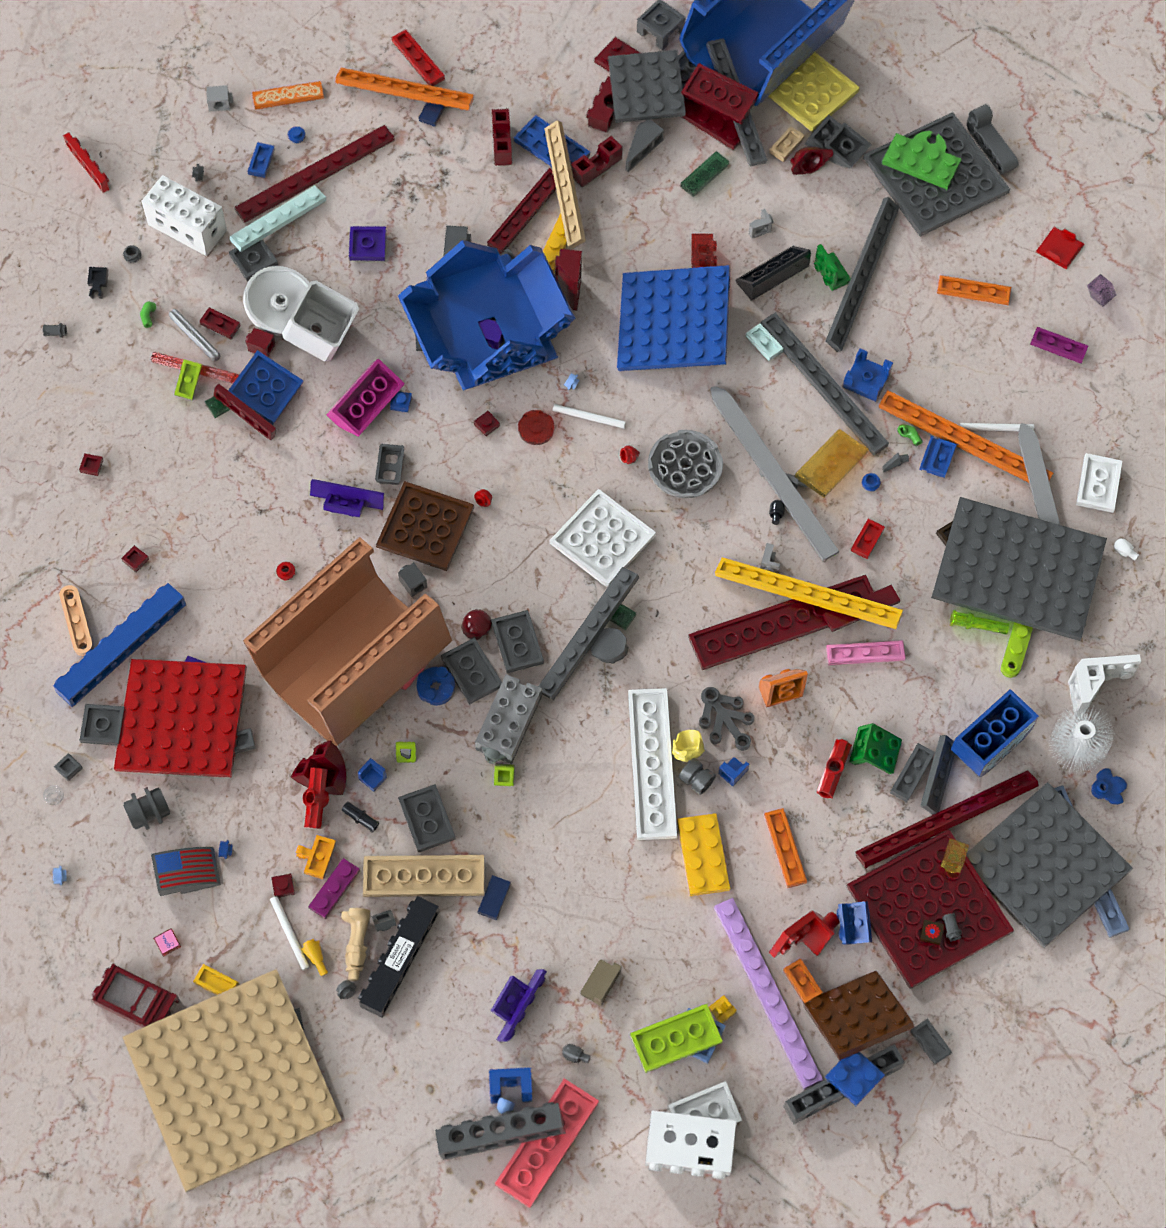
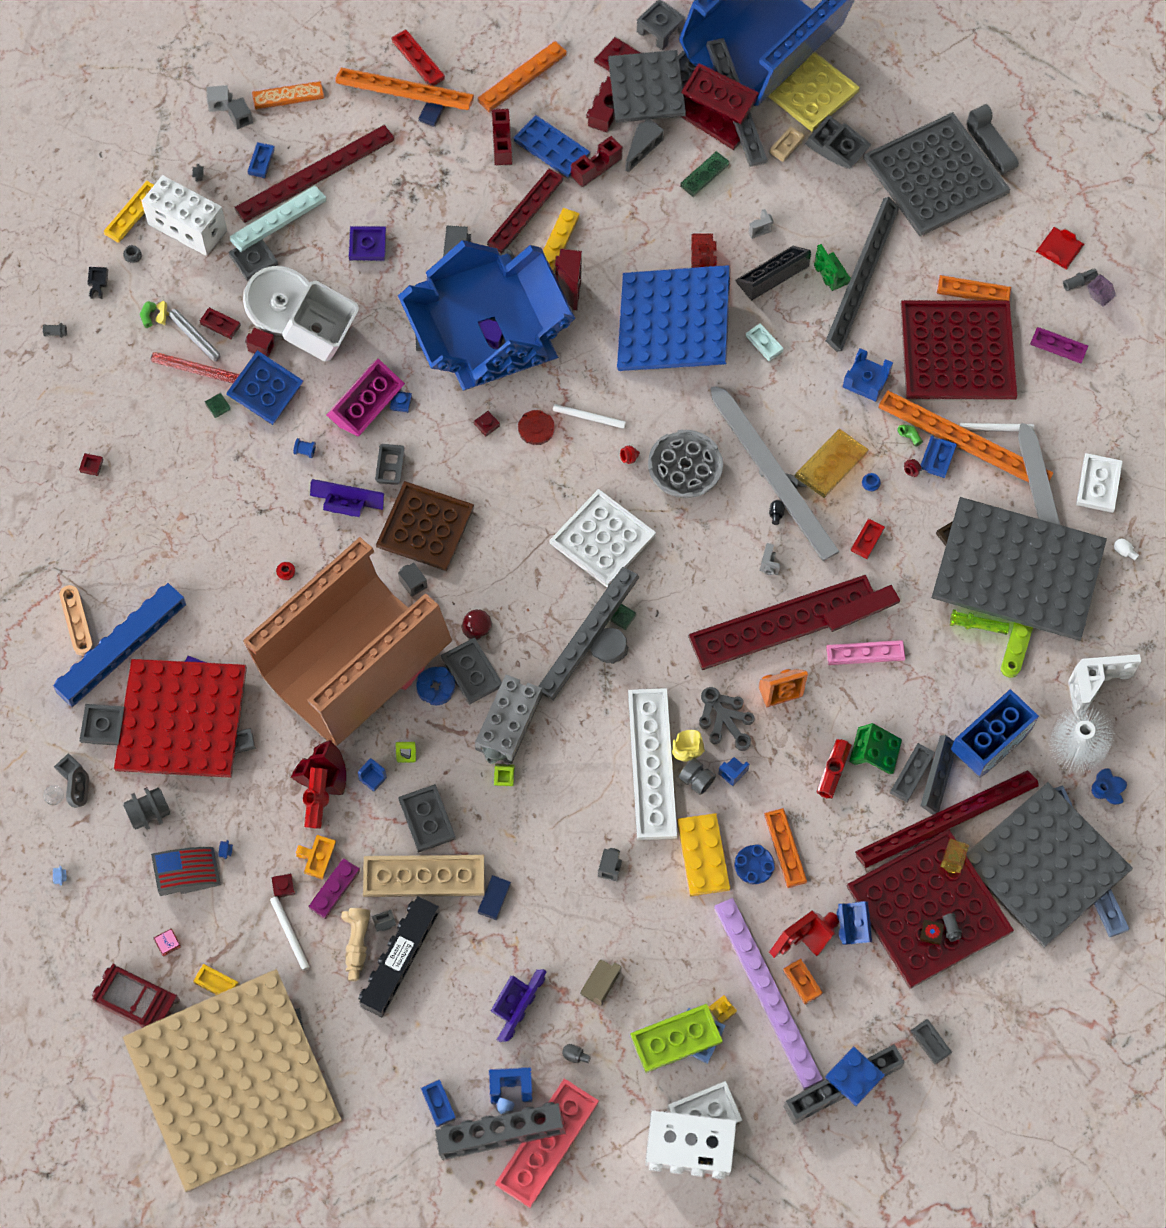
red plate [63,132,109,193] -> none
dark red plate [121,545,149,572] -> none
lime plate [174,359,202,400] -> none
dark red tile [214,383,276,440] -> none
blue plate [288,126,305,144] -> none
yellow cone [301,939,328,976] -> none
dark grey plate [336,980,356,999] -> none
black axle [342,802,380,833] -> none
red plate [474,489,492,507] -> none
dark grey plate [491,610,544,673] -> none
tan plate [544,120,586,249] -> none
light blue plate [564,373,579,390] -> none
yellow plate [715,557,903,629] -> none
dark grey plate [761,313,889,456] -> none
dark red hat [790,146,834,175] -> none
reddish brown plate [803,970,914,1061] -> none
bright green plate [882,131,961,190] -> none
dark grey bar [882,453,909,473] -> none
none -> dark grey plate [66,768,89,808]
none -> yellow plate [104,181,154,243]
none -> light yellow piece [156,301,169,325]
none -> dark grey brick [227,97,253,129]
none -> blue bush [293,438,316,458]
none -> blue plate [421,1080,456,1127]
none -> orange plate [478,41,567,112]
none -> dark grey brick [598,848,622,882]
none -> blue dish [734,844,775,884]
none -> dark red plate [900,300,1017,399]
none -> dark red plate [904,459,921,477]
none -> dark grey axle [1063,269,1098,291]

